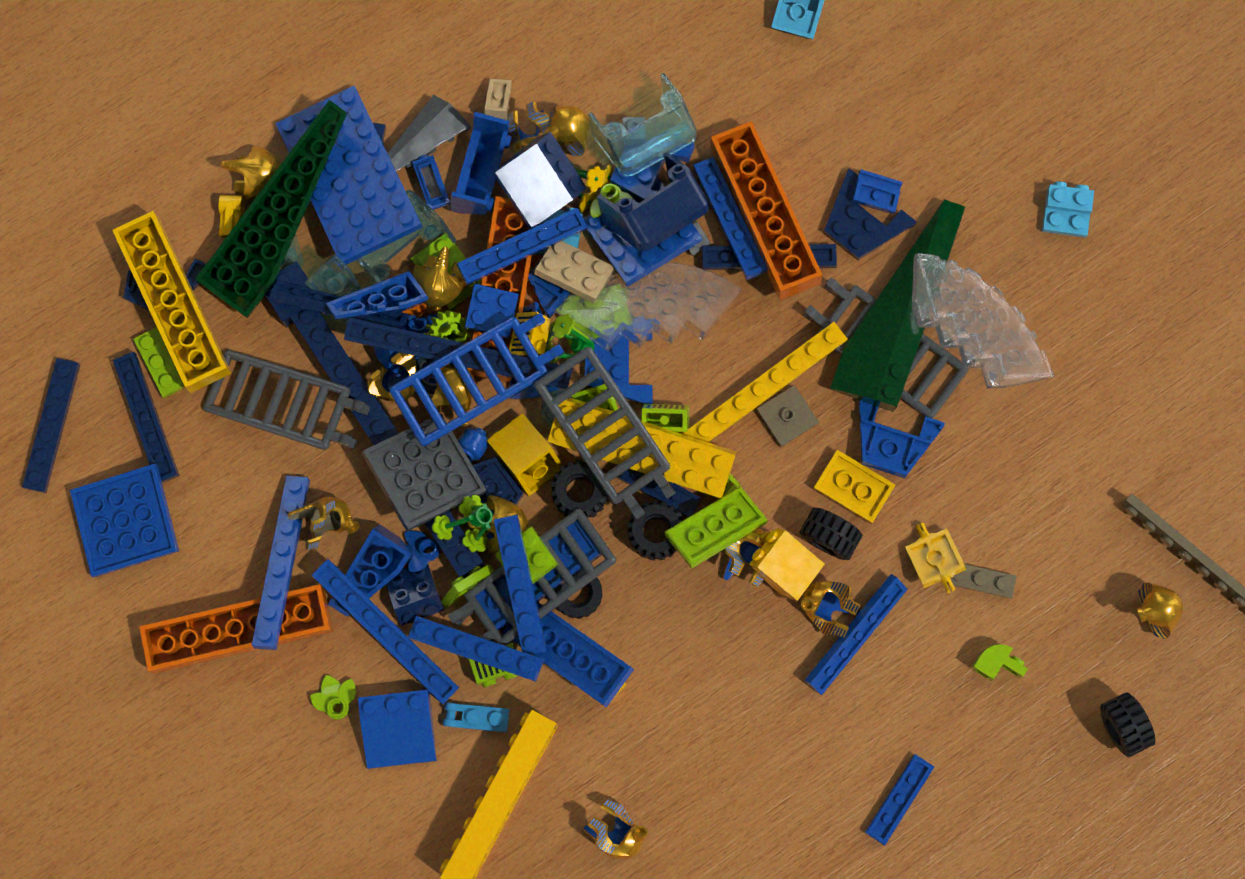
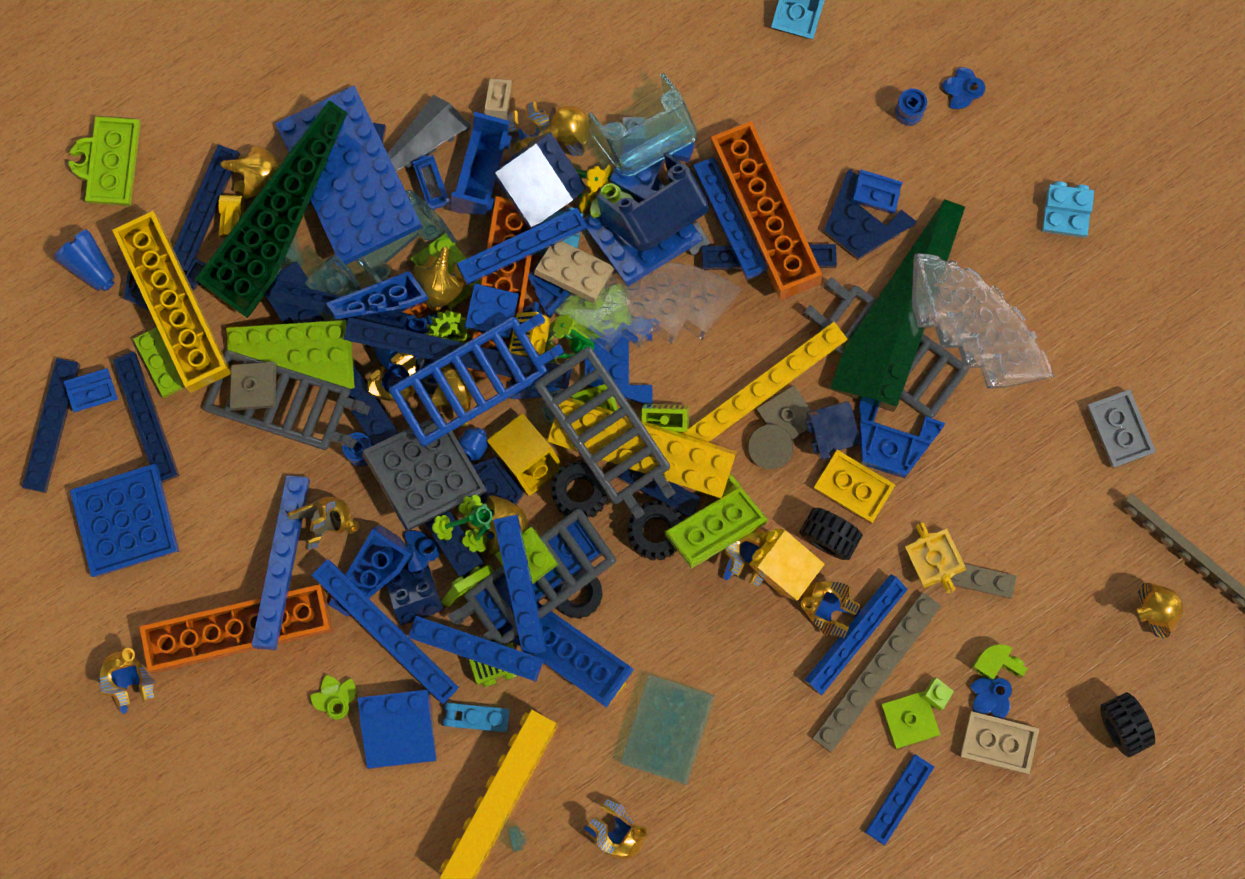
none -> blue cone [54,229,115,292]
none -> blue plate [64,368,118,413]
none -> lime plate [68,117,141,206]
none -> piece [100,648,155,714]
none -> dark blue plate [173,144,240,273]
none -> lime wing [226,320,355,389]
none -> dark tan plate [230,362,277,411]
none -> blue wheel [342,432,374,467]
none -> clear light blue plate [509,826,527,852]
none -> clear light blue plate [620,675,715,785]
none -> dark tan tile [748,424,794,470]
none -> dark blue bracket [805,402,860,460]
none -> dark tan plate [813,592,941,753]
none -> lime plate [881,691,940,749]
none -> blue wheel [895,88,927,126]
none -> lime plate [922,677,954,711]
none -> blue plate [941,67,986,109]
none -> tan plate [960,711,1039,774]
none -> blue plate [970,678,1012,719]
none -> light grey plate [1086,389,1156,469]

